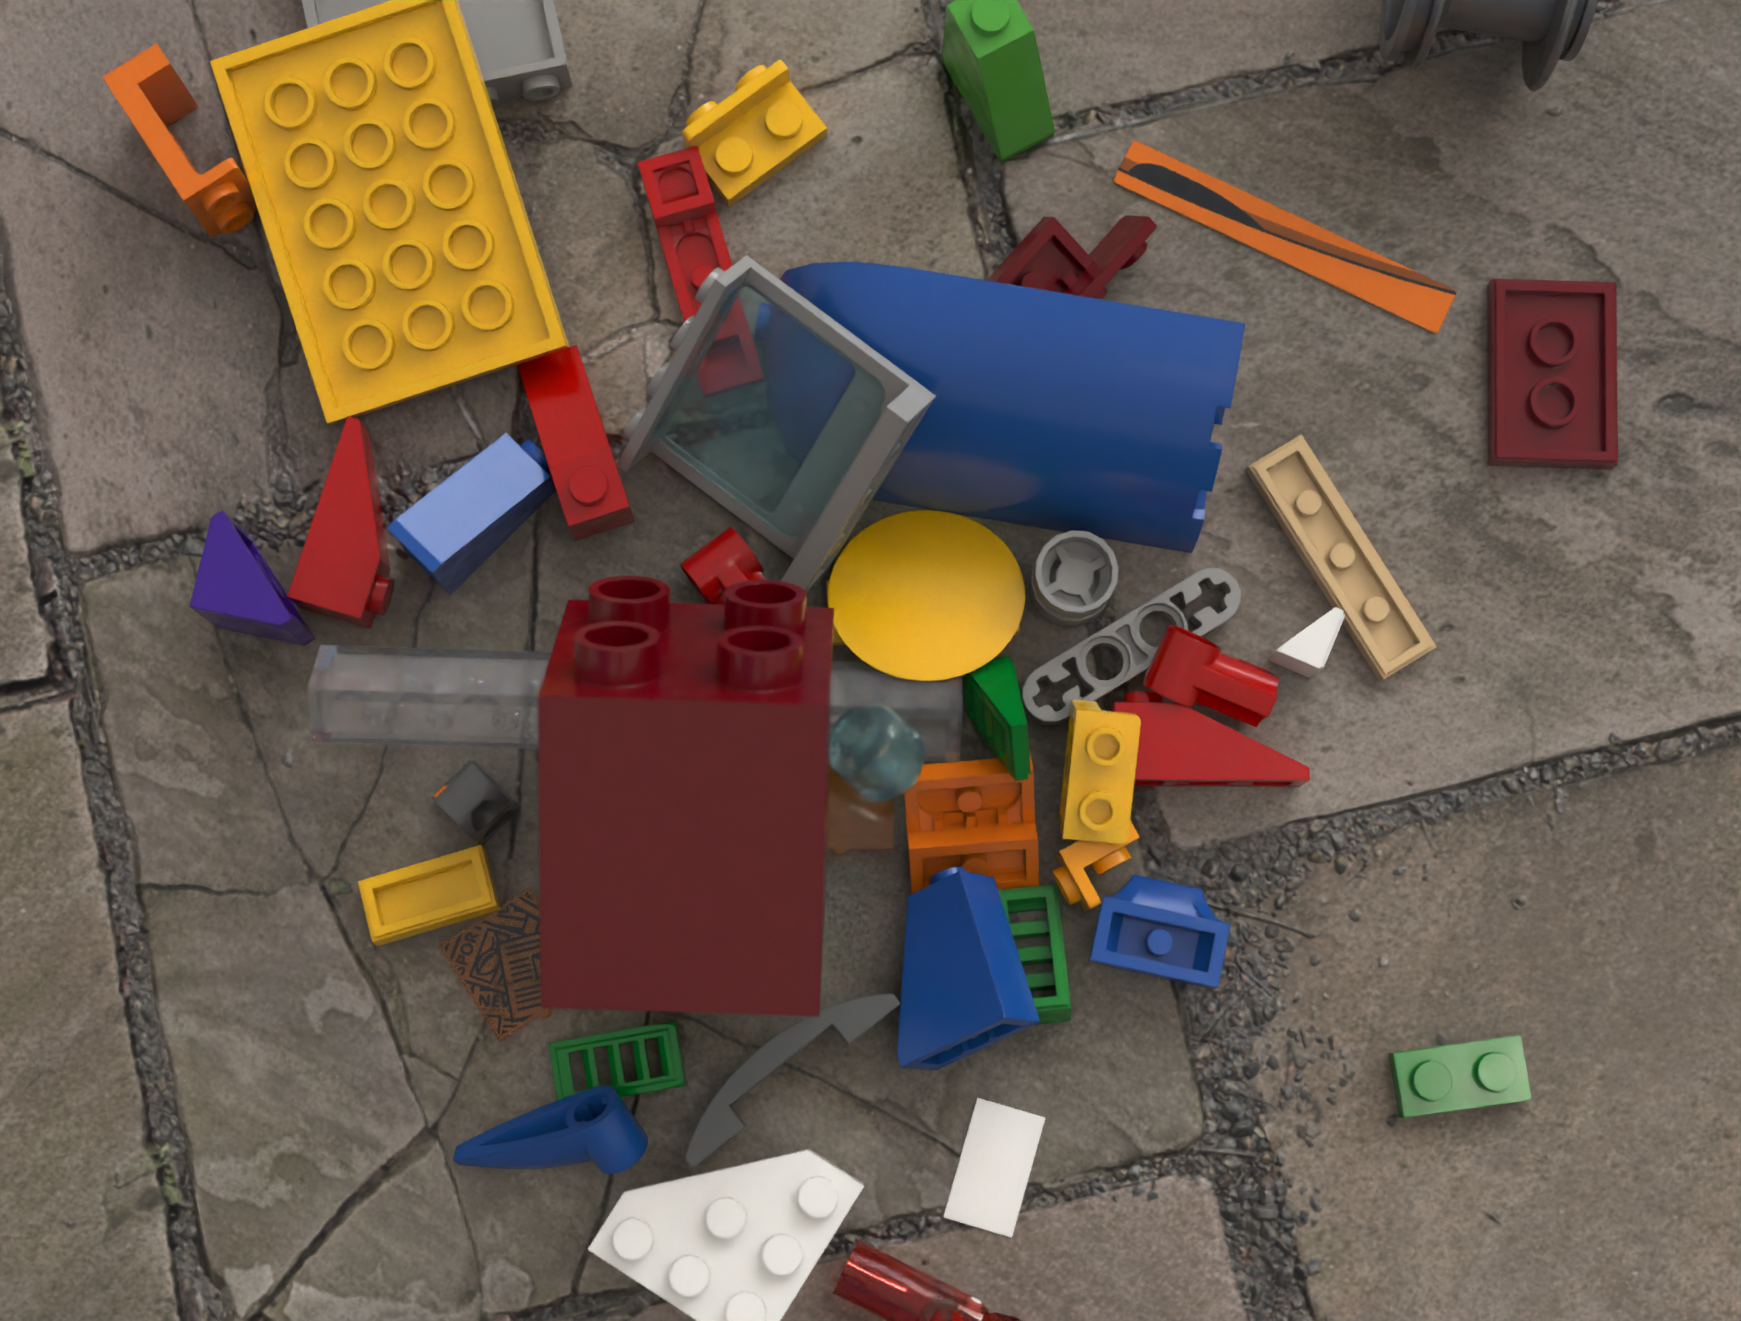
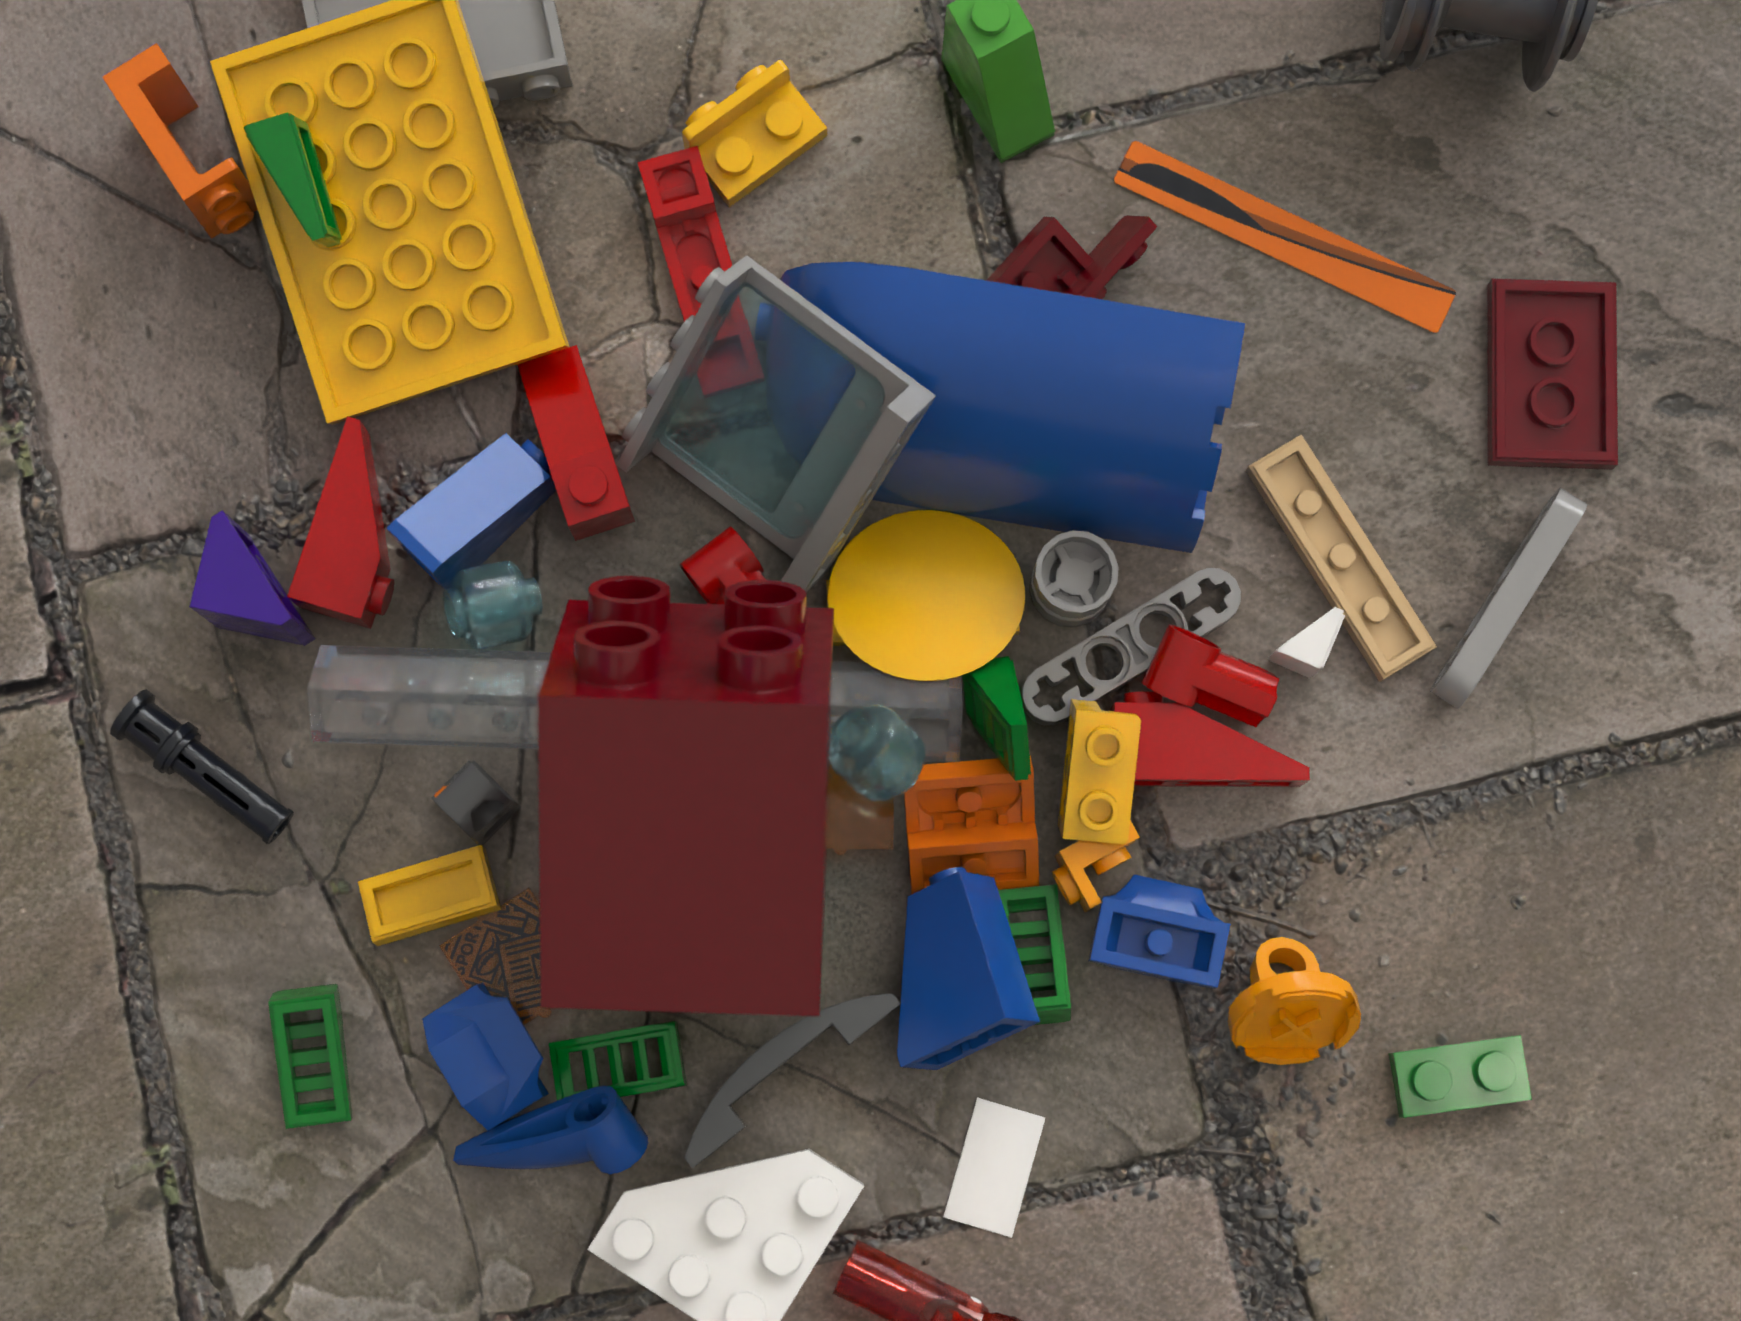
none -> black pin [110,689,294,844]
none -> green slope [243,112,342,247]
none -> green slope [268,984,352,1129]
none -> blue slope [422,983,549,1131]
none -> clear light blue head [443,561,543,650]
none -> light orange tile [1228,937,1361,1065]
none -> light grey beam [1430,488,1588,709]

